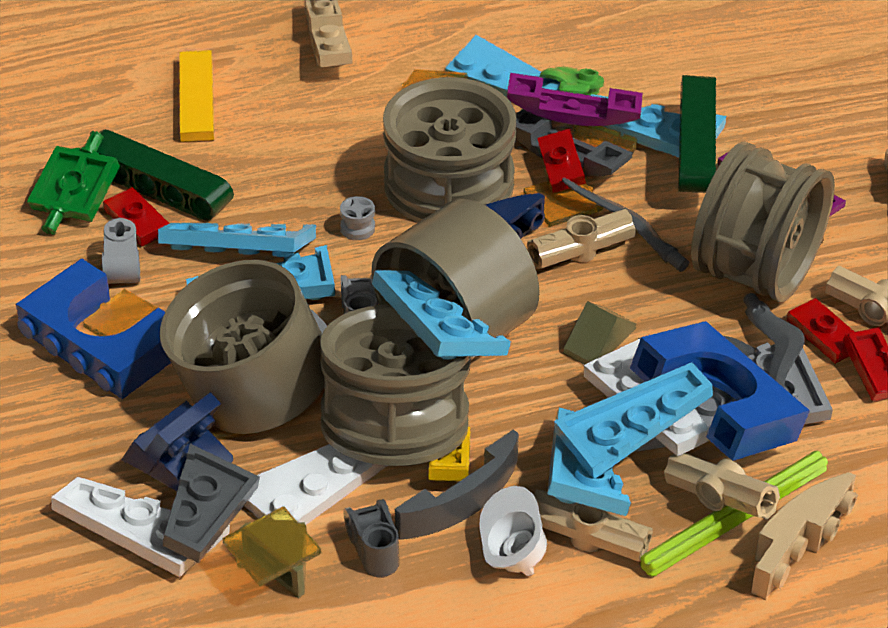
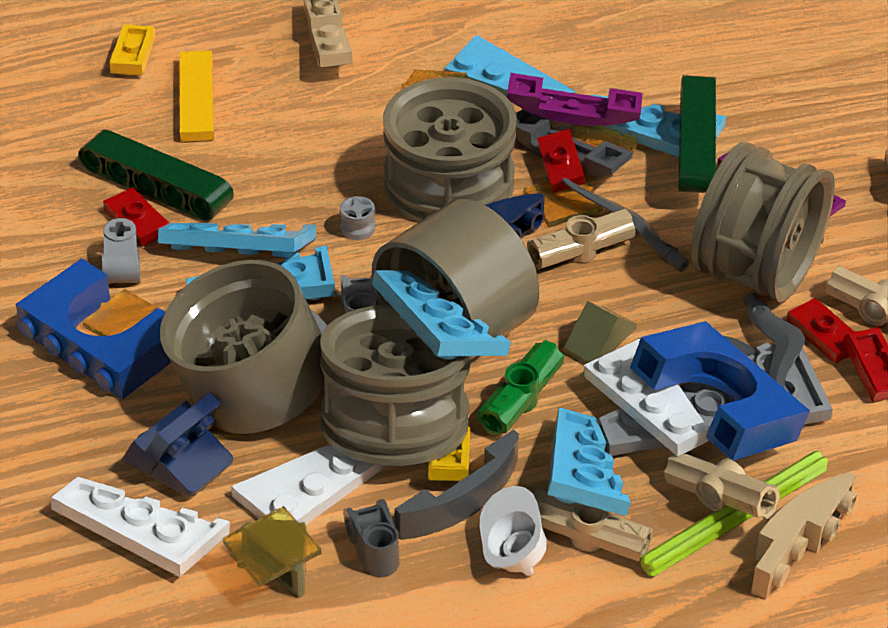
green plate [27,131,120,235] -> none
dark grey wing [163,444,260,563] -> none
bright green plate [539,67,604,95] -> none
medium azure wing [554,362,713,480] -> none
none -> yellow plate [110,24,156,75]
none -> green piece [477,340,564,436]

